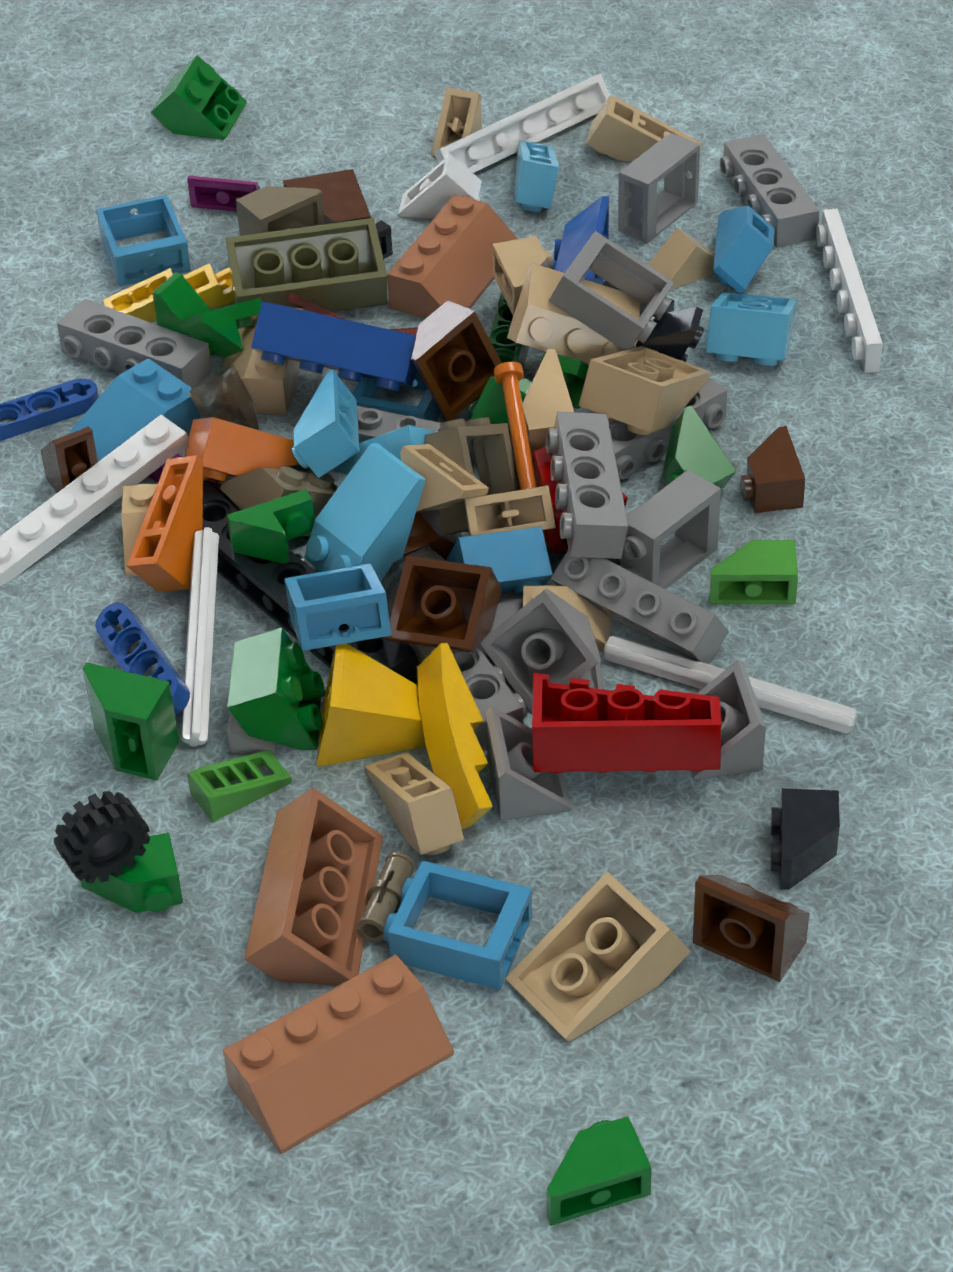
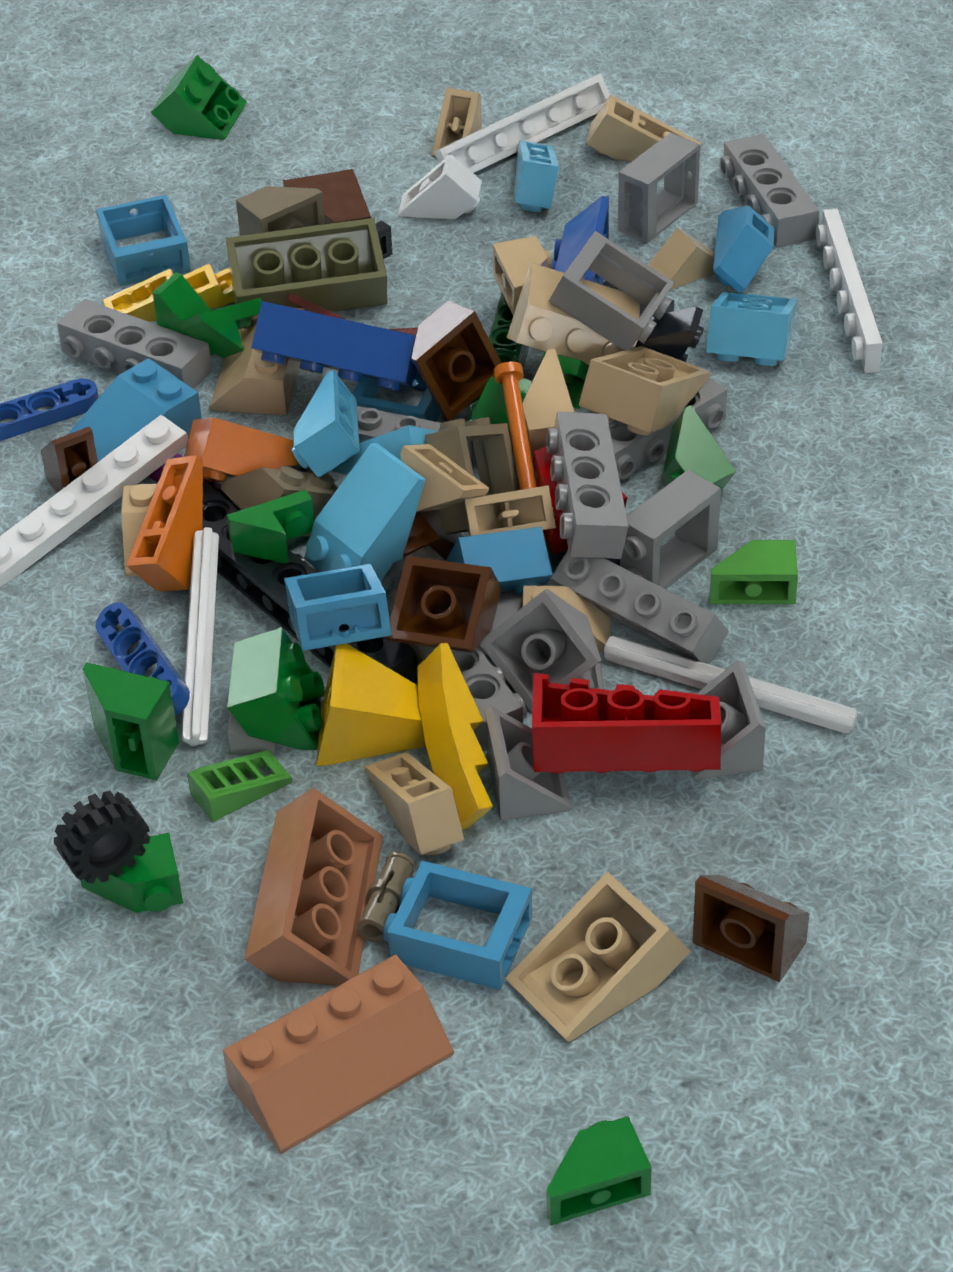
magenta slope [187,175,260,212] -> none
clear smoke slope [188,365,259,430] -> none
nougat slope [387,195,518,318] -> none
reddish brown slope [740,426,805,513] -> none
black slope [770,788,840,890] -> none

